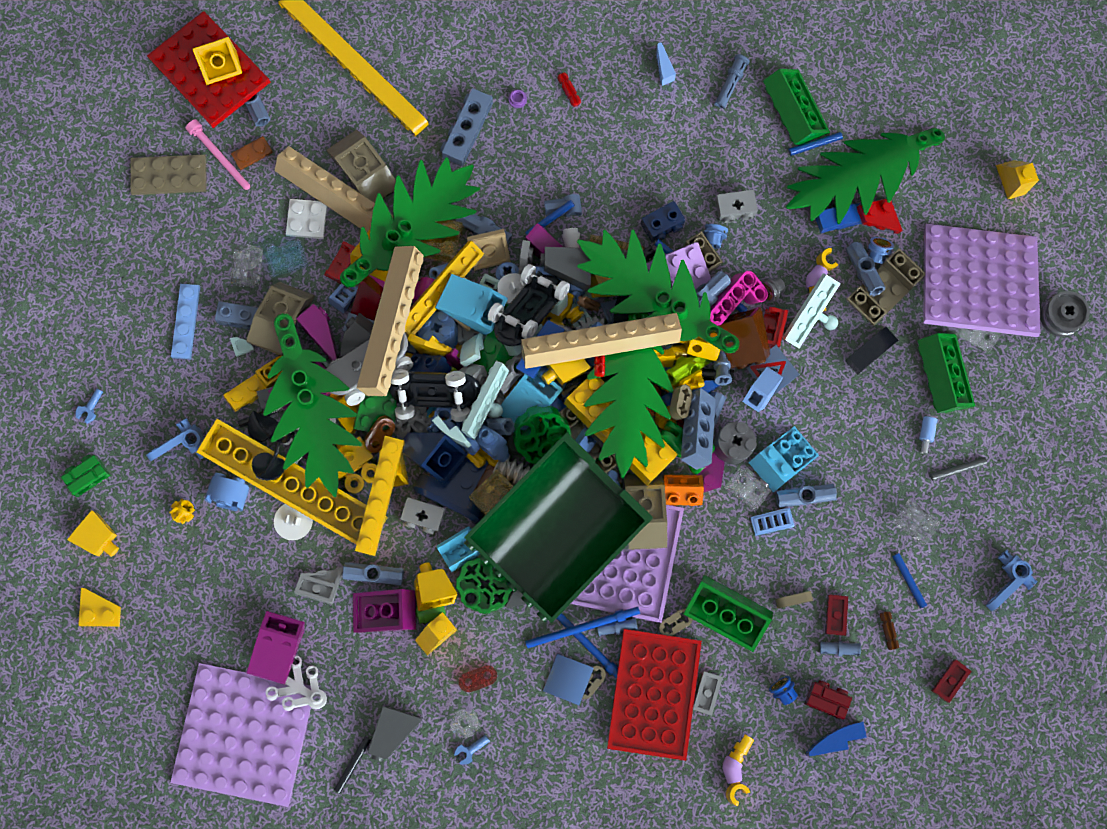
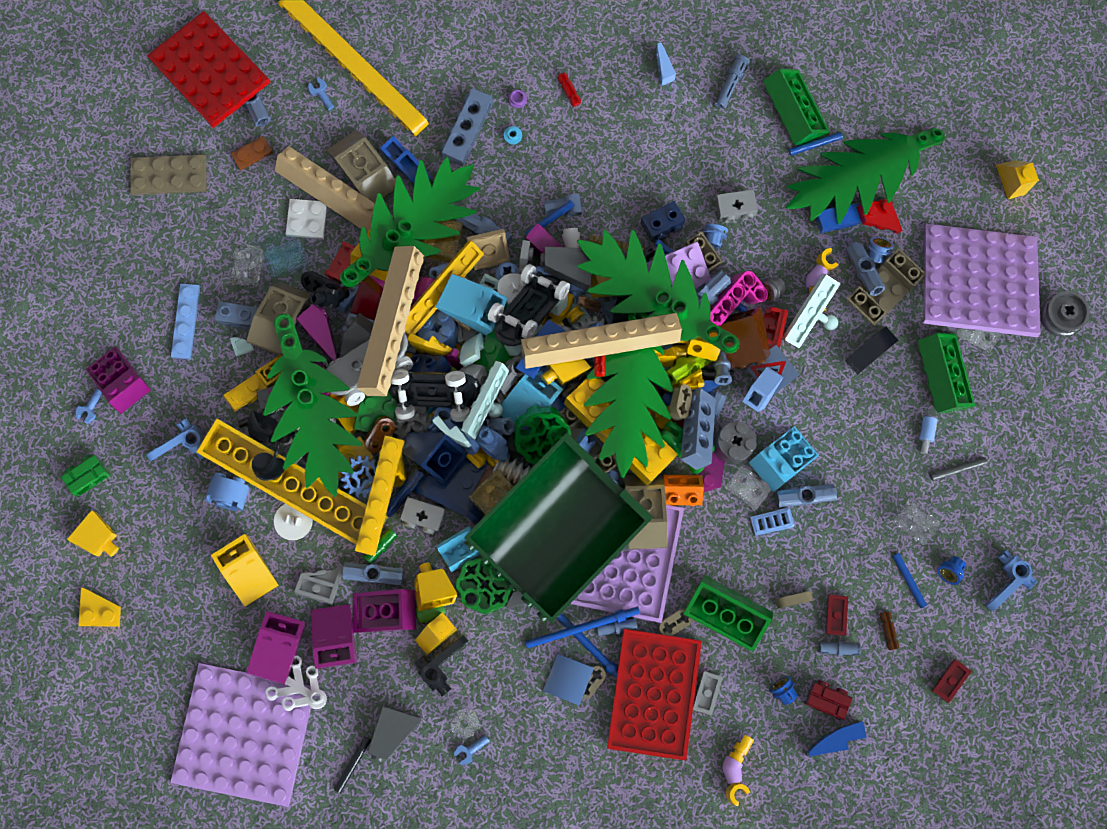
yellow gear [169,499,195,524] -> none
bright pink piece [185,119,250,190] -> none
yellow slope [193,37,242,85] -> none
clear red plate [459,666,497,692] -> none
none -> magenta slope [85,346,151,414]
none -> yellow slope [211,534,279,607]
none -> black piece [301,271,350,308]
none -> medium blue bar [308,78,334,111]
none -> magenta slope [311,604,358,669]
none -> medium blue gear [340,455,377,498]
none -> green pin [362,528,398,565]
none -> blue slope [379,136,432,185]
none -> dark blue axle [386,468,424,517]
none -> black piece [415,635,469,697]
none -> medium azure plate [504,126,522,145]
none -> blue piece [937,556,966,585]

